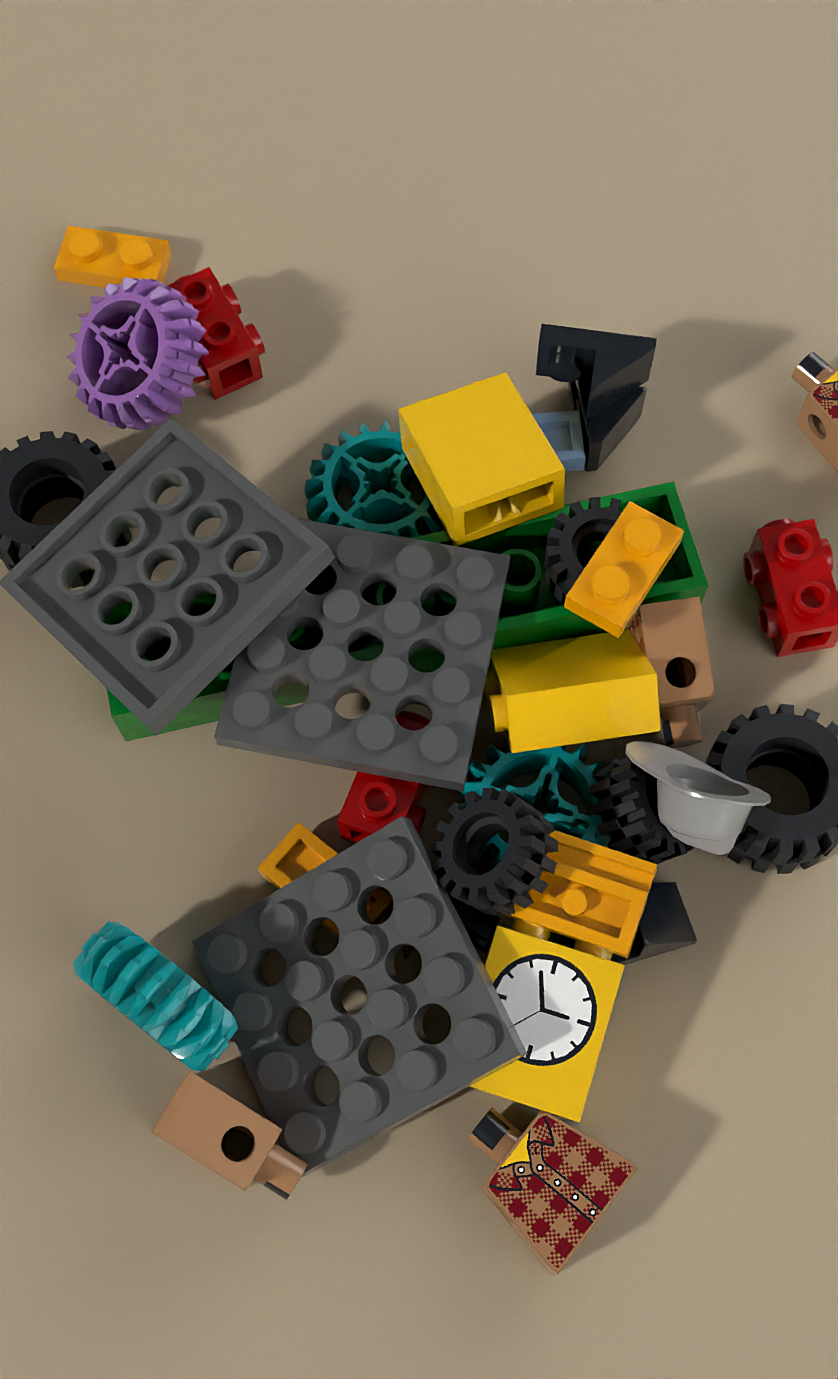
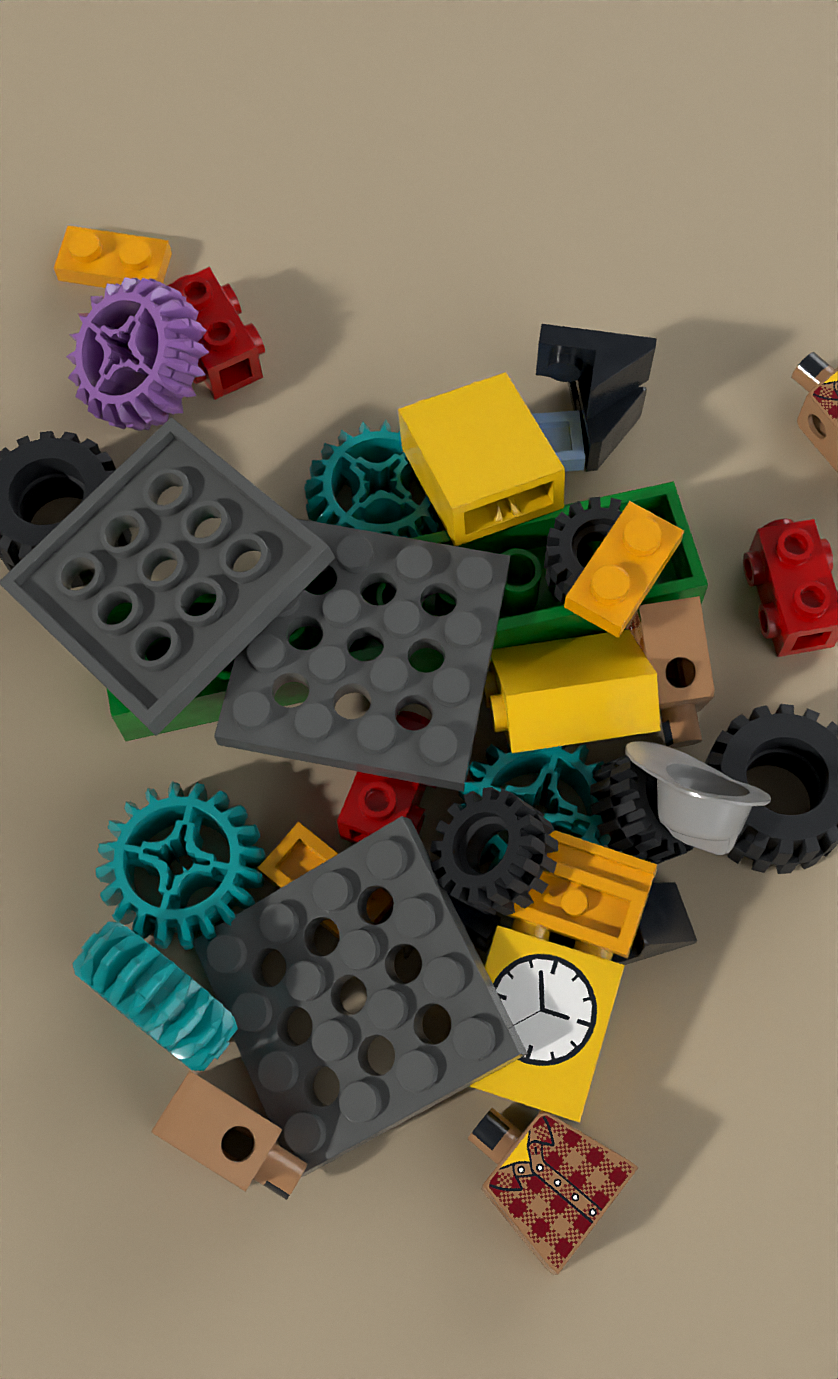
none -> teal gear [96,781,266,950]

